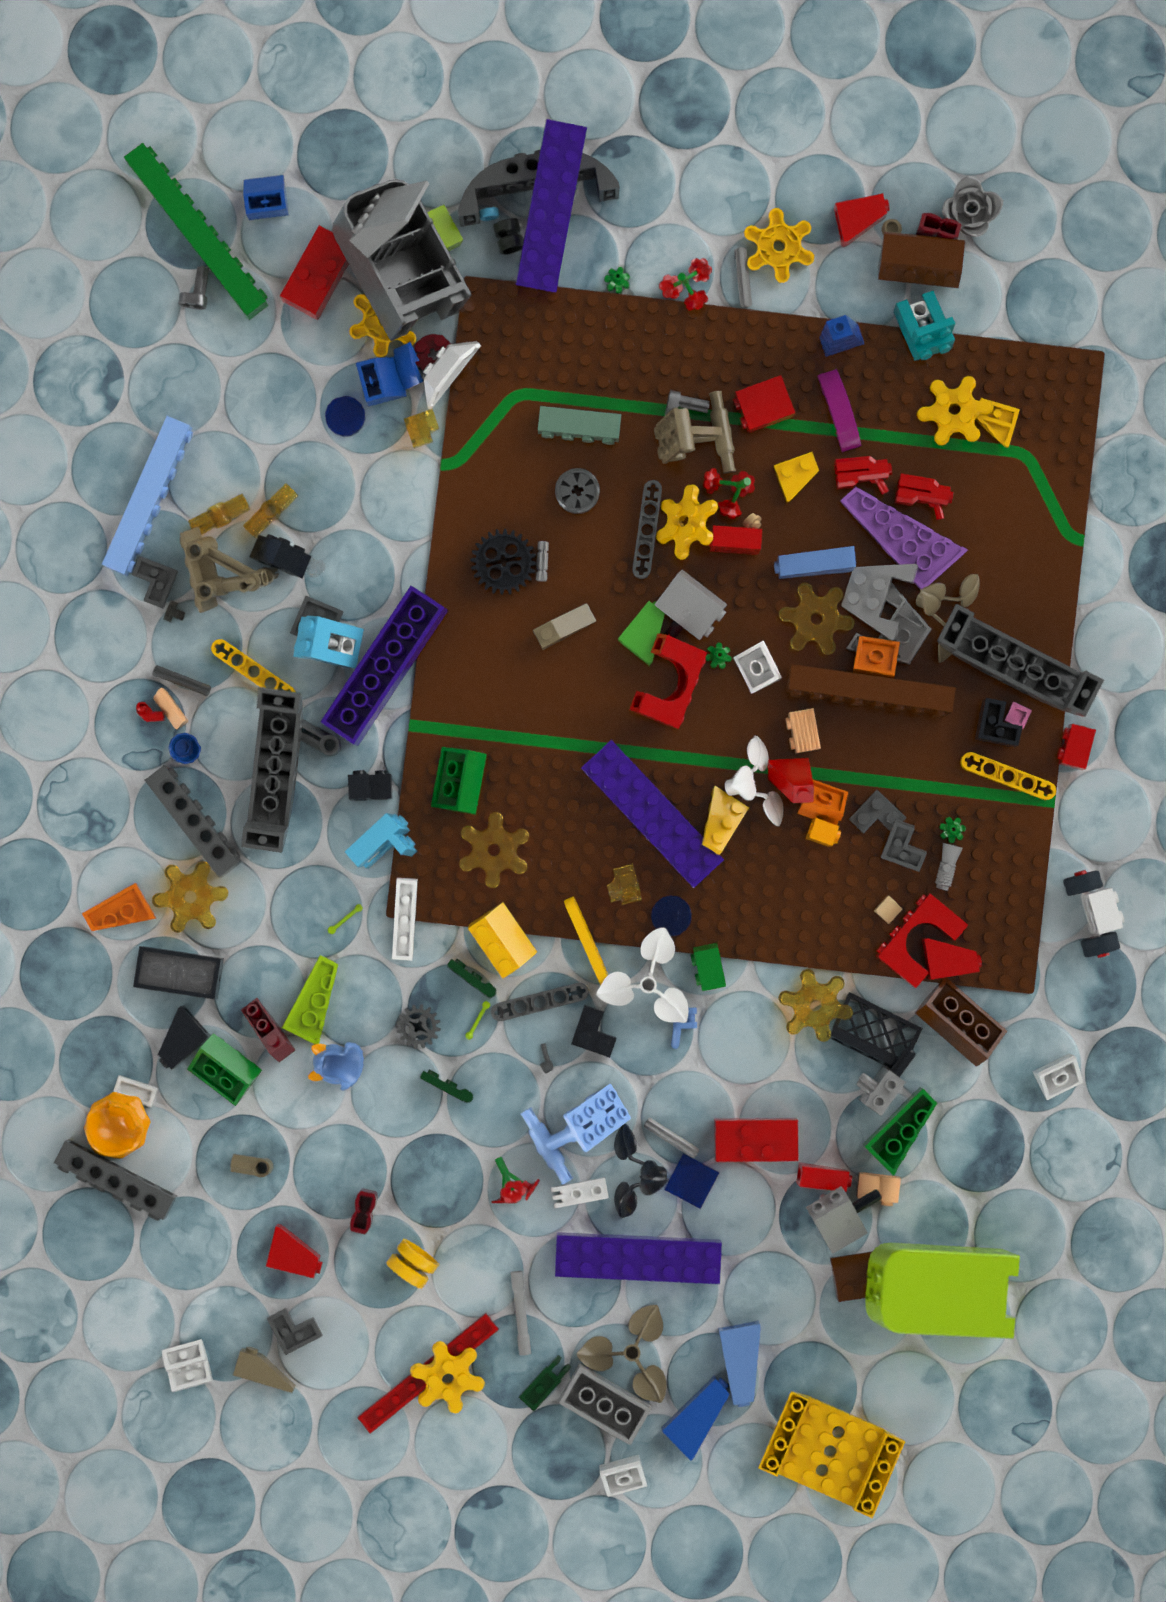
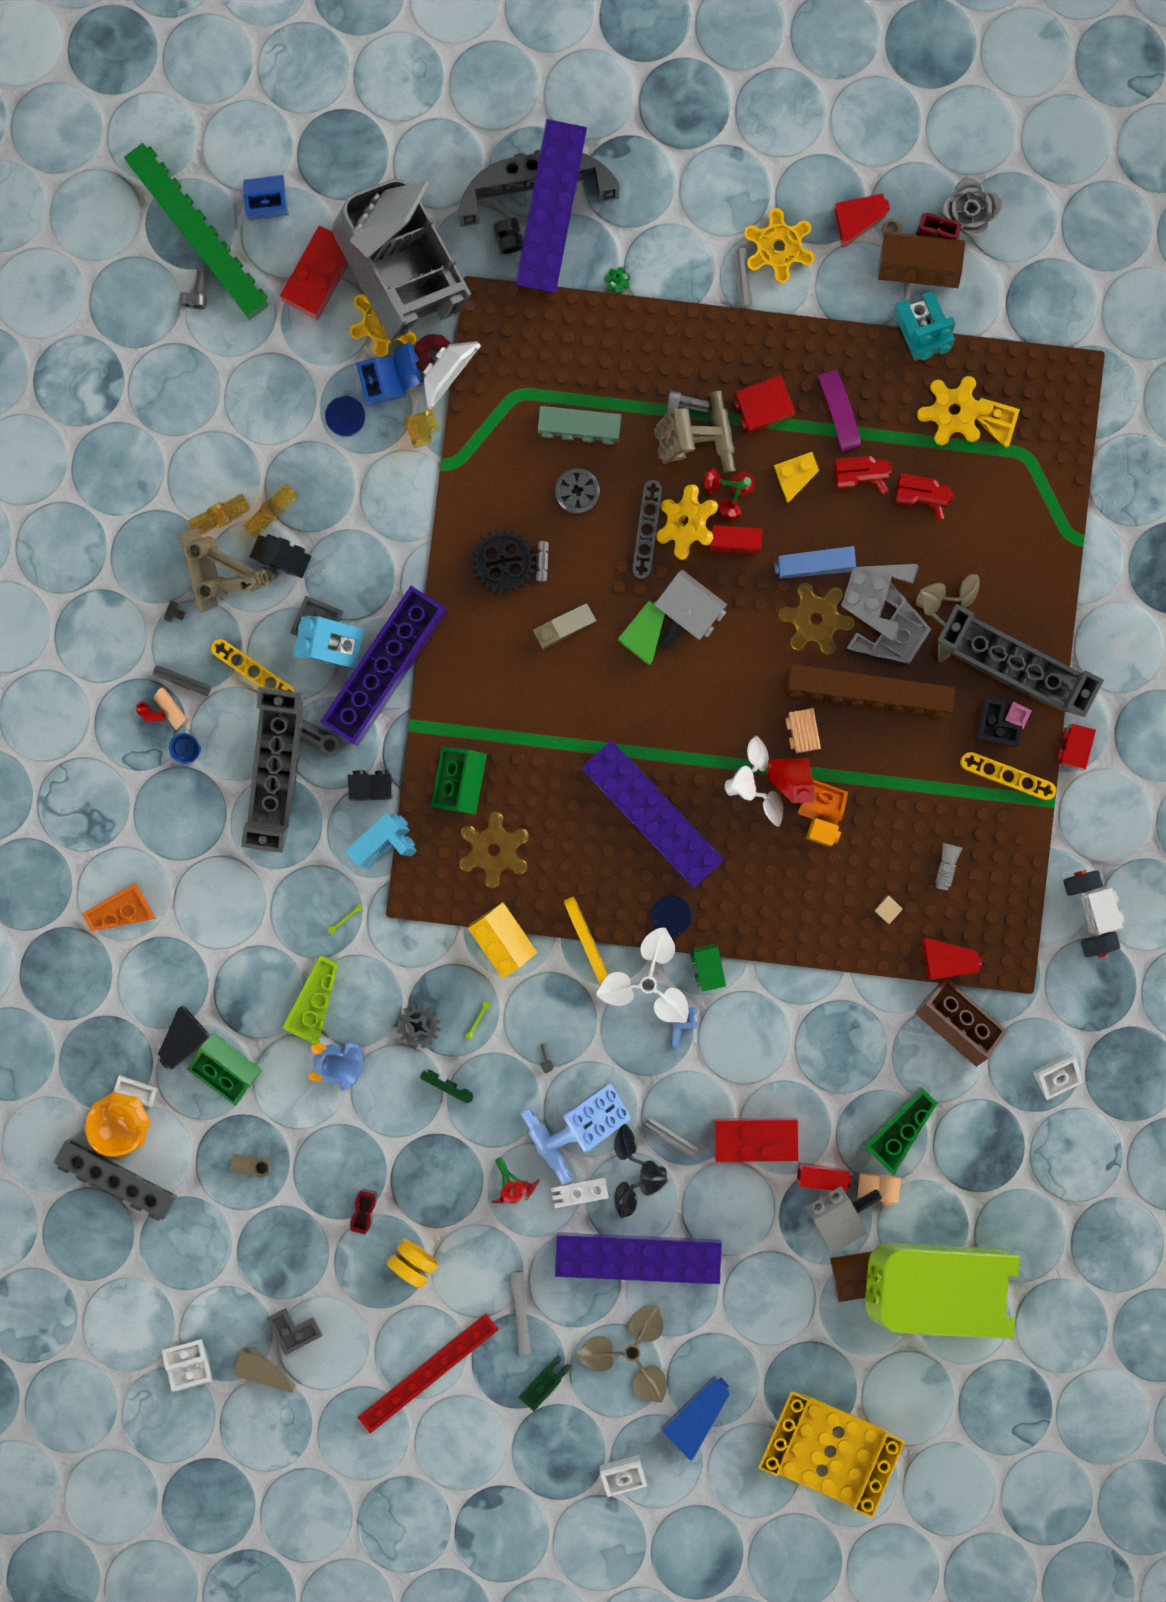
light blue brick [102,416,193,577] -> none
dark grey plate [132,556,178,609] -> none
clear brick [133,946,224,999] -> none
dark grey brick [144,765,241,878] -> none
clear yellow plate [152,861,229,933] -> none
dark red slope [241,998,295,1063] -> none
red slope [266,1224,323,1278] -> none
white plate [392,878,418,961] -> none
yellow plate [410,1341,485,1413] -> none
lime brick [427,204,464,252] -> none
dark green hinge [447,959,497,998] -> none
medium azure tile [479,207,500,221] -> none
dark grey beam [491,983,589,1021] -> none
light grey brick [559,1363,651,1445] -> none
black brick [571,1004,617,1058] -> none
clear yellow brick [607,864,642,905] -> none
red arch [629,633,707,729] -> none
red plant [659,258,712,311] -> none
clear blue tile [664,1153,720,1209] -> none
yellow wing [702,786,749,855] -> none
green plant [705,642,732,669] -> none
medium blue slope [718,1320,761,1407] -> none
white slope [733,641,782,694] -> none
tan plate [742,513,762,528] -> none
clear yellow plate [778,969,853,1042] -> none
blue slope [820,315,864,357] -> none
black fence [827,992,923,1069] -> none
medium lavender wing [840,487,968,590] -> none
dark grey plate [848,790,907,833] -> none
orange bracket [853,636,900,679] -> none
light grey piece [857,1048,916,1116] -> none
red arch [876,893,968,988] -> none
dark grey plate [881,819,927,872] -> none
green plant [939,817,966,844] -> none

